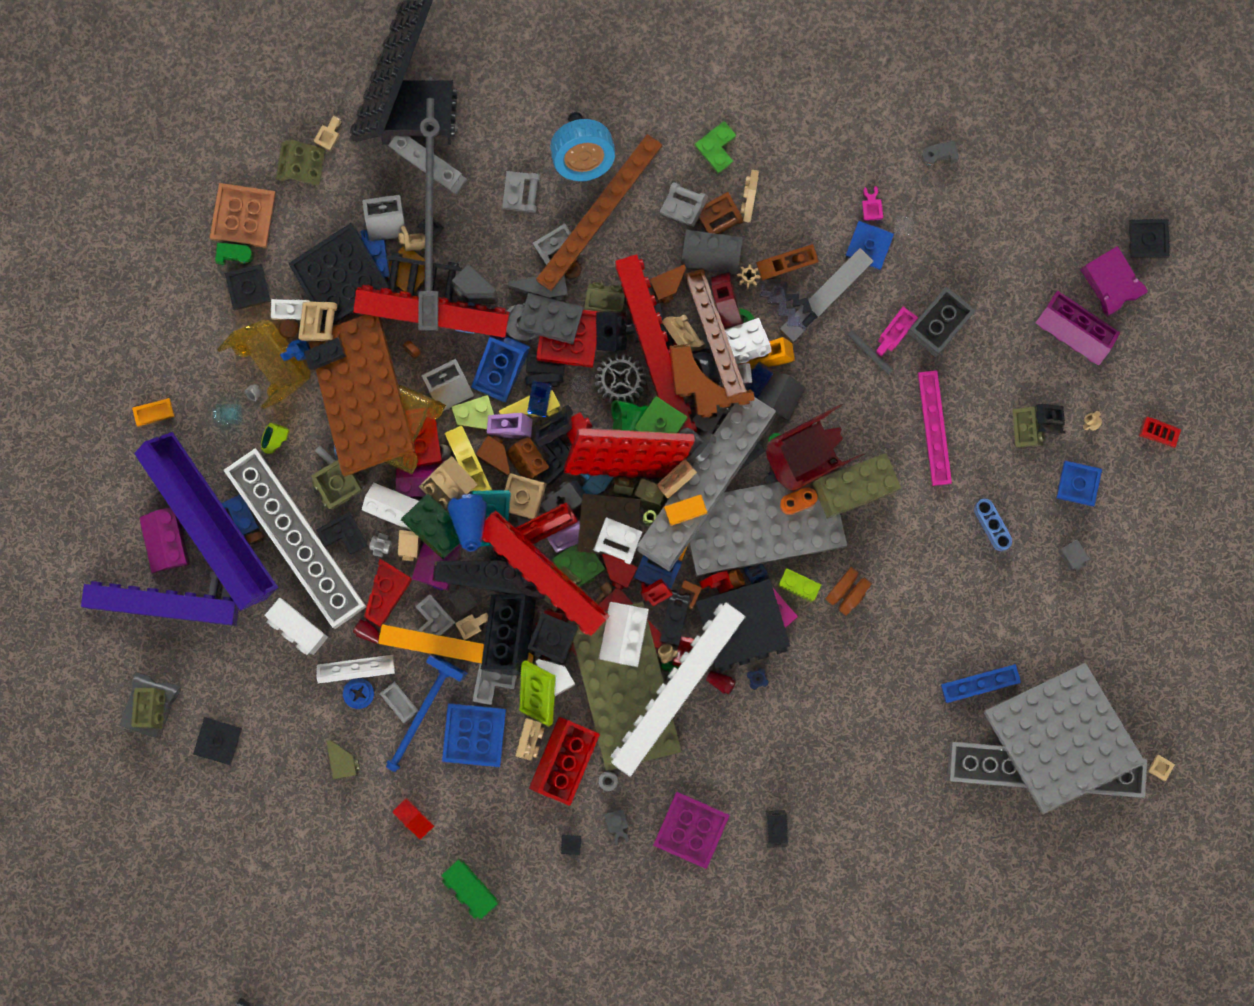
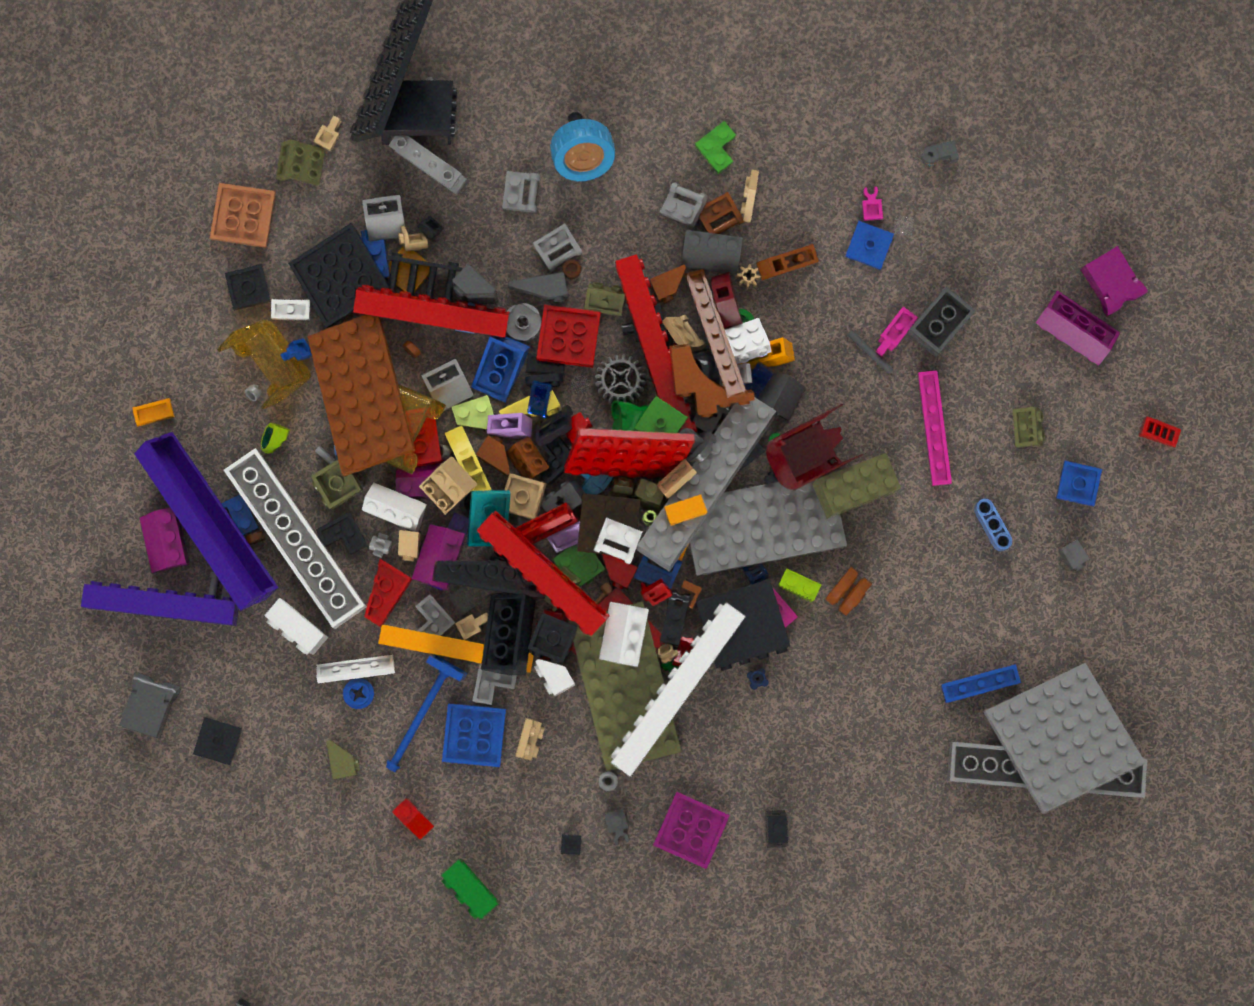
olive bracket [131,688,165,729] -> none
clear light blue bracket [213,403,242,425] -> none
green leg [215,243,253,265] -> none
reddish brown tile [278,319,299,339] -> none
tan plate [298,302,337,342] -> none
black plate [304,337,346,371] -> none
dark red cone [352,619,380,644] -> none
light grey tile [380,681,418,724] -> none
dark green plate [401,494,460,560] -> none
flat silver bar [418,98,440,331] -> none
blue cone [448,494,487,551] -> none
dark grey plate [518,293,584,344] -> none
lime tile [519,660,556,727] -> none
red slope [529,717,600,806] -> none
dark orange plate [536,134,662,292] -> none
black brick [596,311,627,351] -> none
red bracket [699,570,734,594] -> none
dark red cone [706,671,736,695] -> none
dark orange tile [729,569,745,589] -> none
piece [760,278,818,331] -> none
light grey tile [780,248,873,342] -> none
orange plate [780,487,817,515] -> none
black plate [1036,404,1066,435] -> none
tan plate [1083,411,1102,431] -> none
black plate [1129,219,1170,258] -> none
tan plate [1147,755,1175,781] -> none

